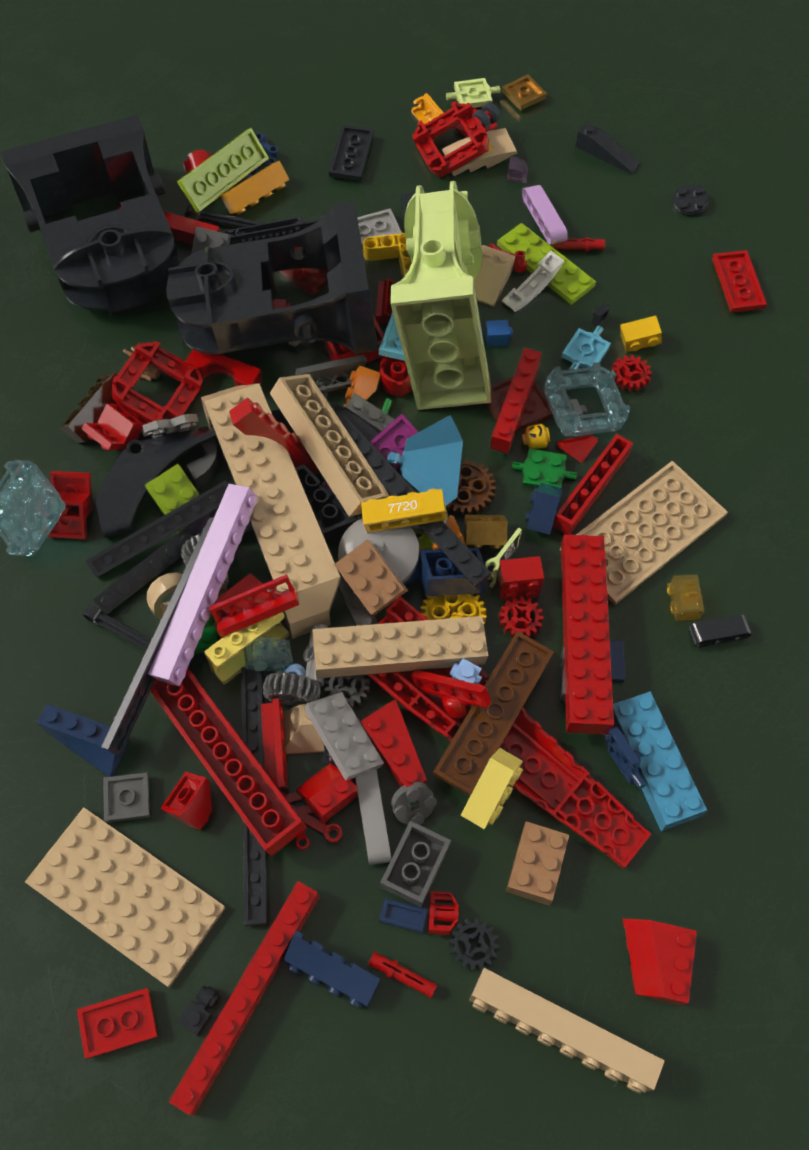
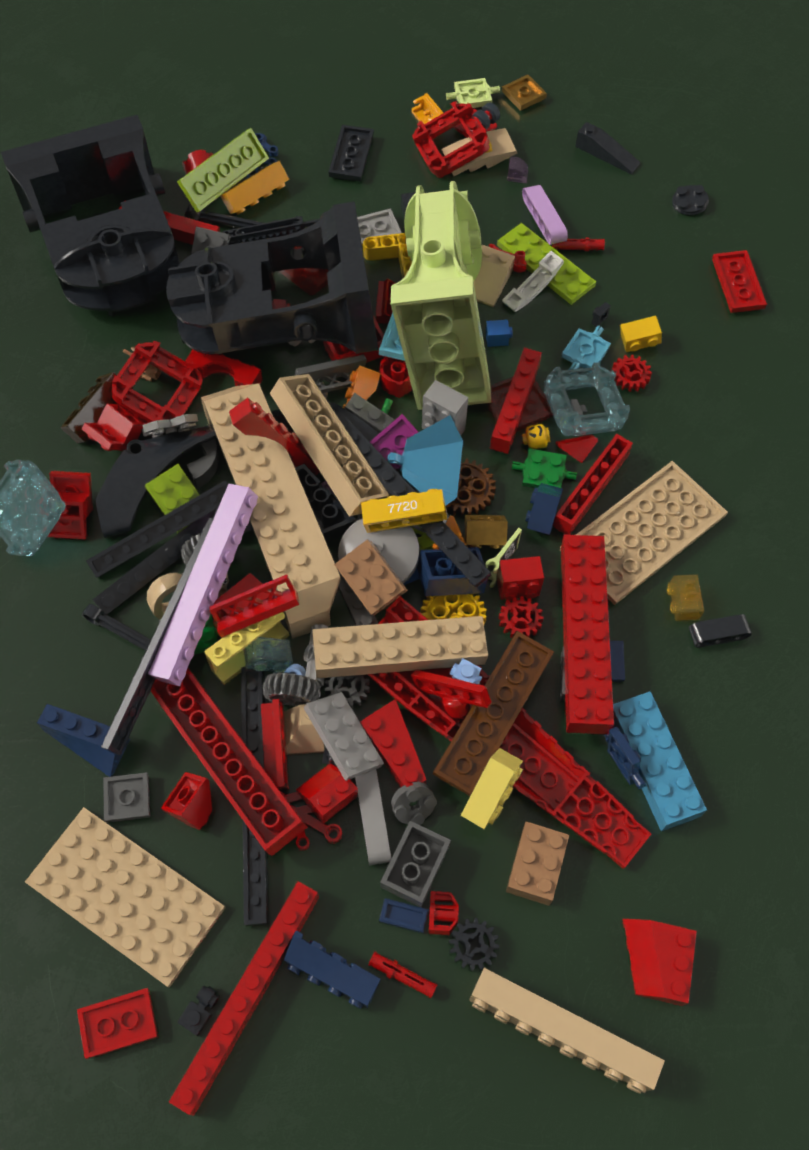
none -> light grey brick [422,380,468,436]

